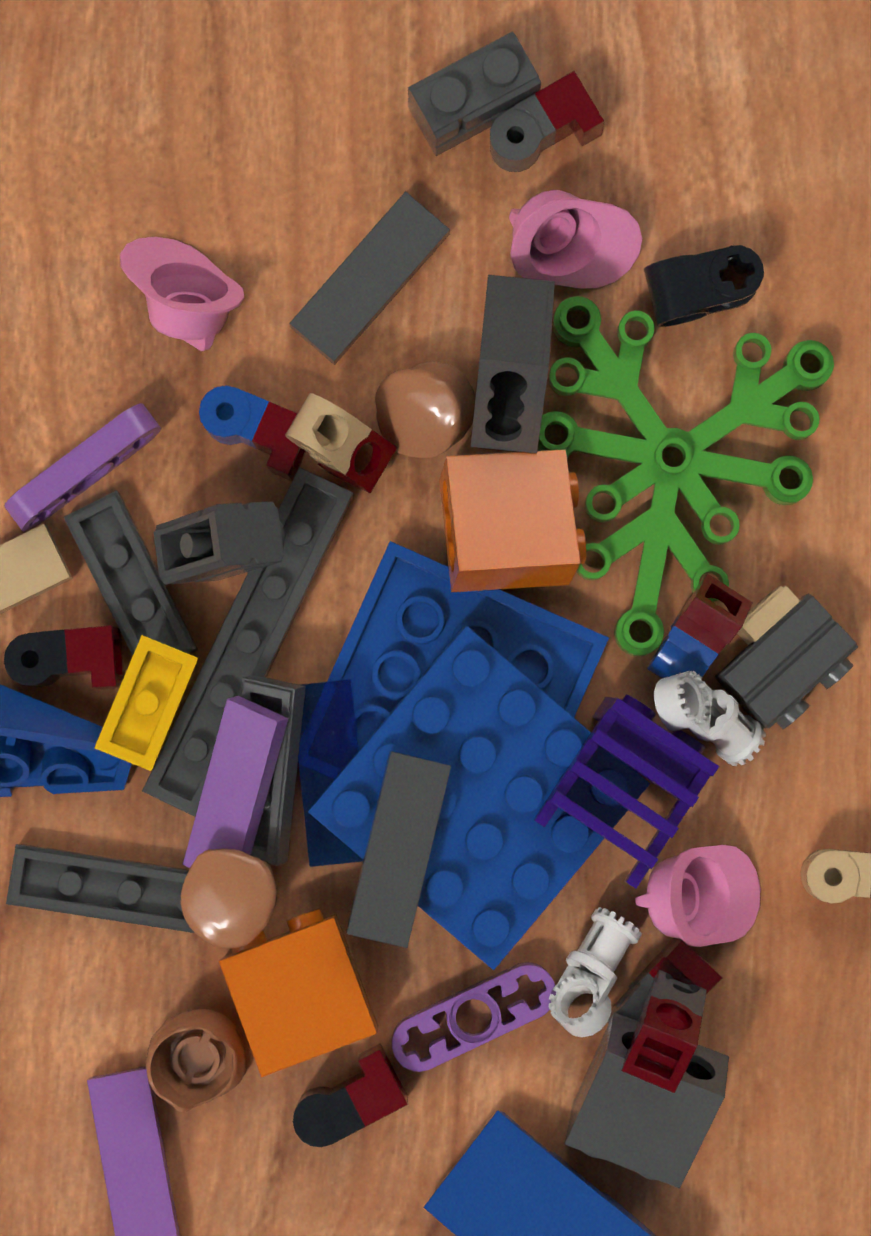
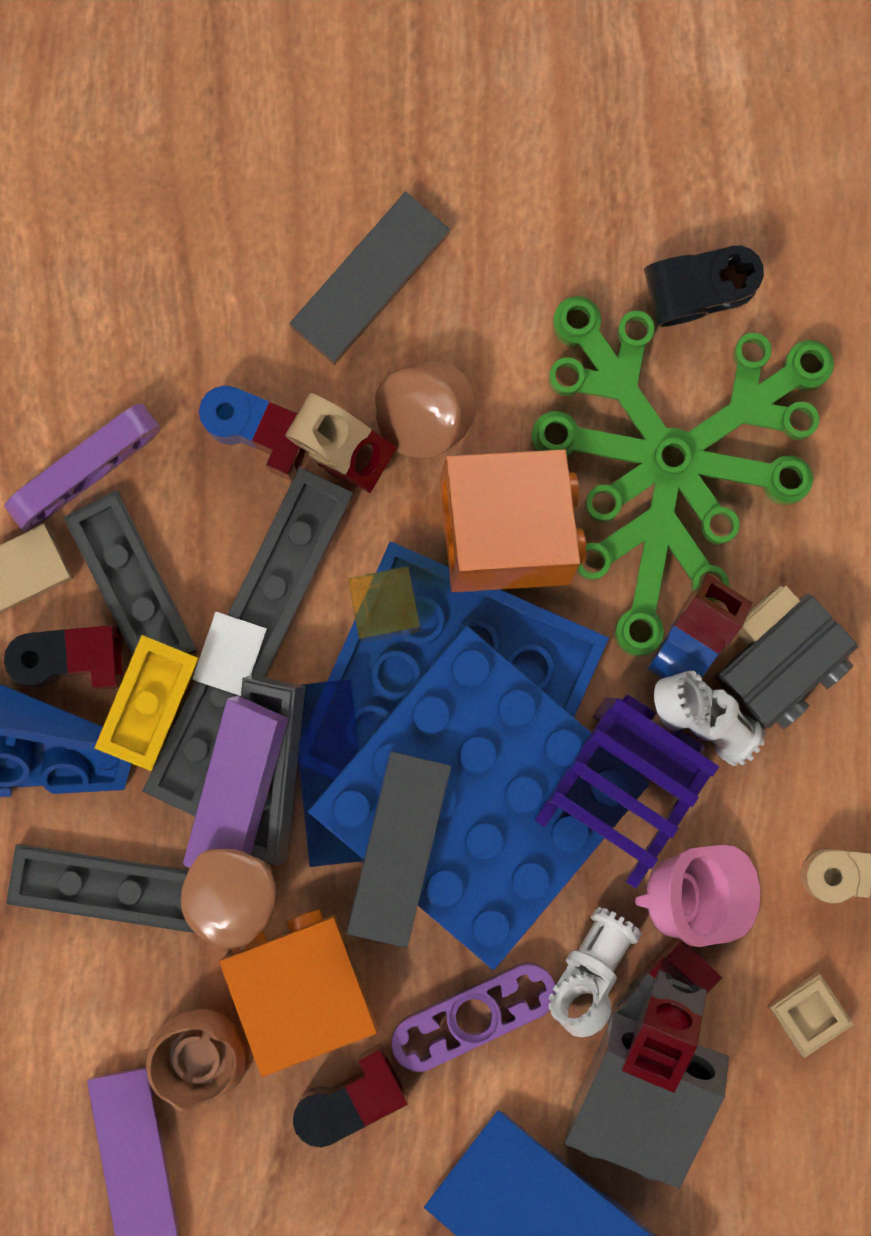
bright pink piece [120,237,244,351] -> none
dark grey brick [153,502,285,585] -> none
dark grey brick [408,31,541,156] -> none
dark grey piece [471,275,555,454] -> none
leg [490,71,604,172] -> none
bright pink piece [509,190,642,289] -> none
none -> white sticker [192,612,267,696]
none -> clear yellow panel [348,567,421,643]
none -> tan tile [767,972,854,1058]

